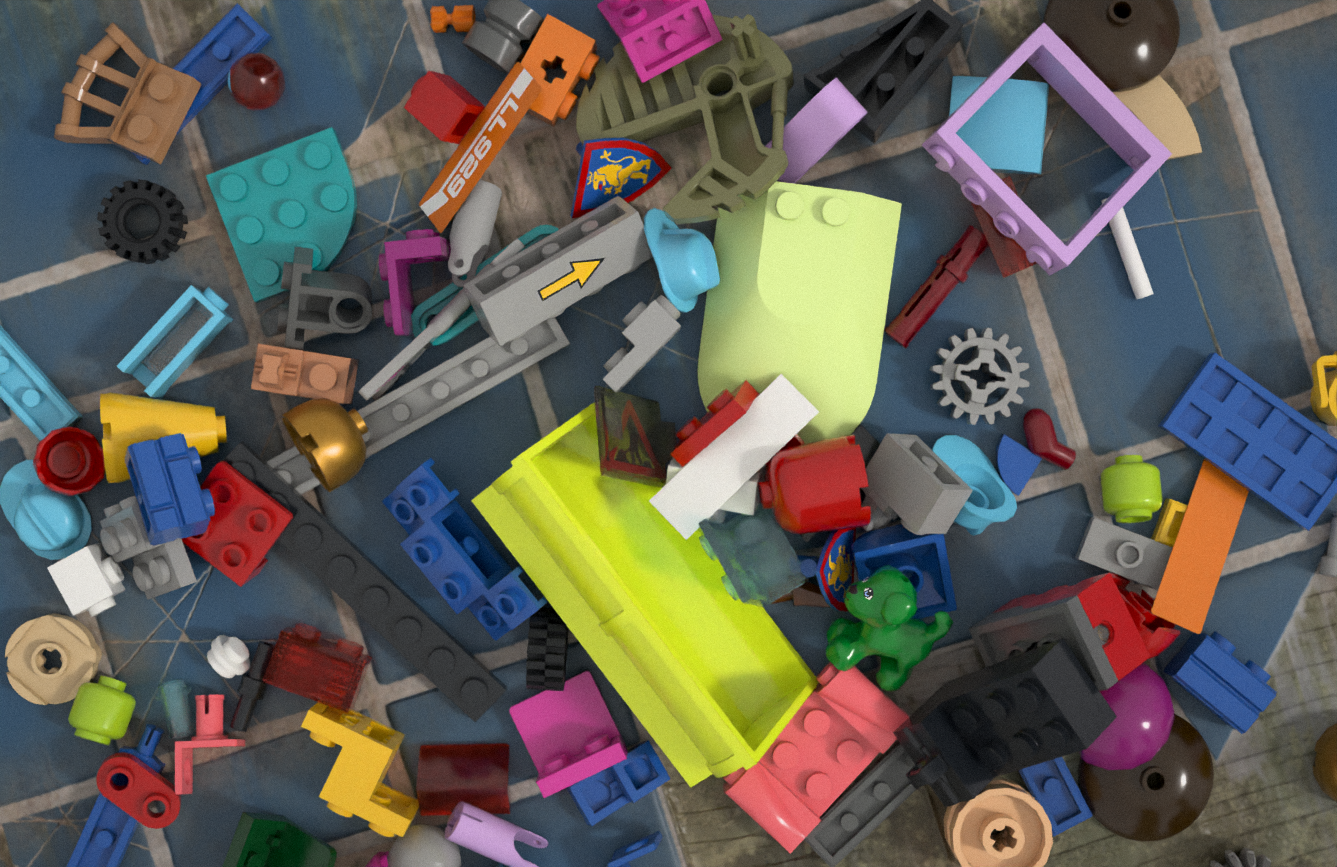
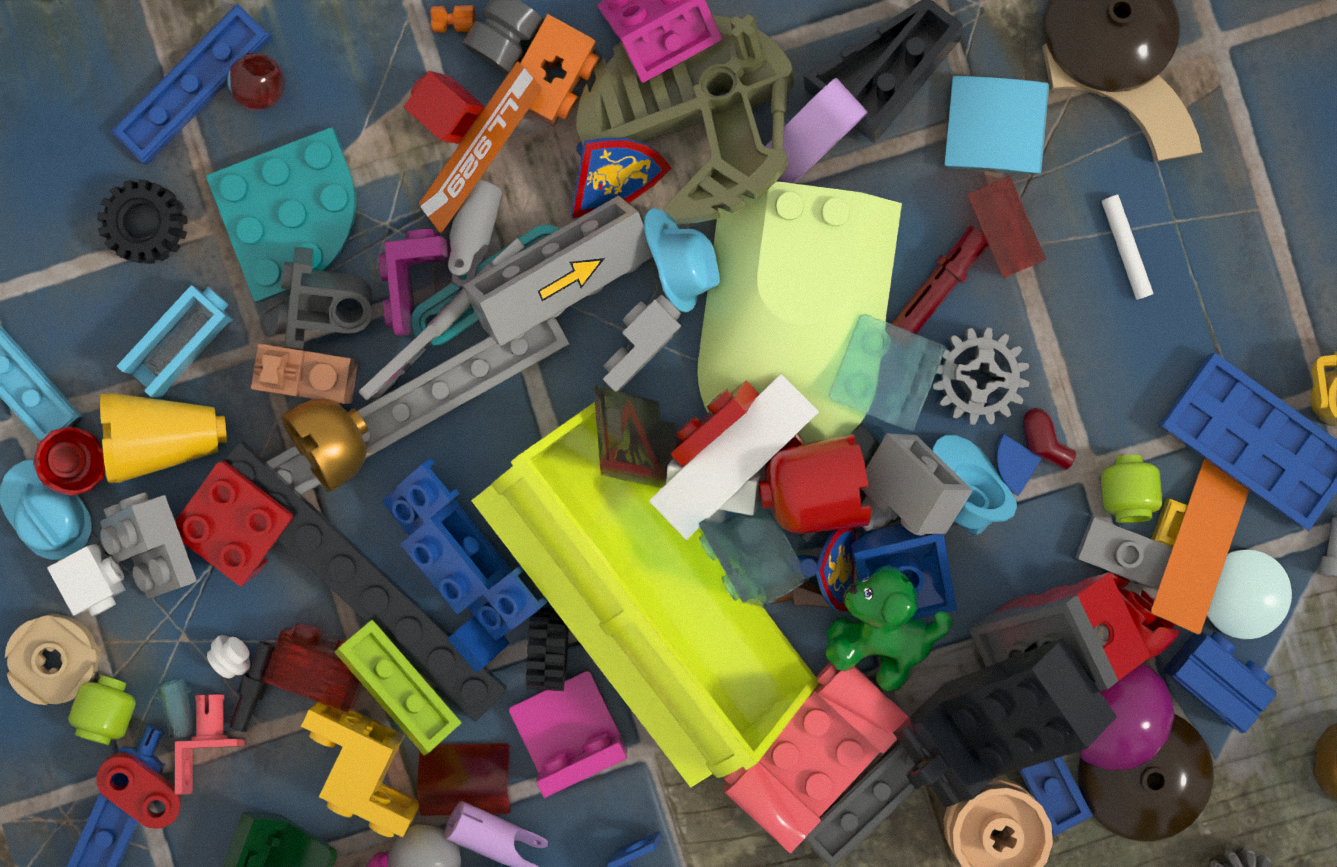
medium nougat plate [54,22,202,165] -> none
blue brick [124,433,215,546] -> none
blue slope [566,740,671,826] -> none
lavender window [922,23,1172,276] -> none
none -> lime panel [335,620,462,756]
none -> blue tile [447,615,510,673]
none -> clear light blue bracket [828,314,946,432]
none -> light aqua dish [1207,550,1292,639]

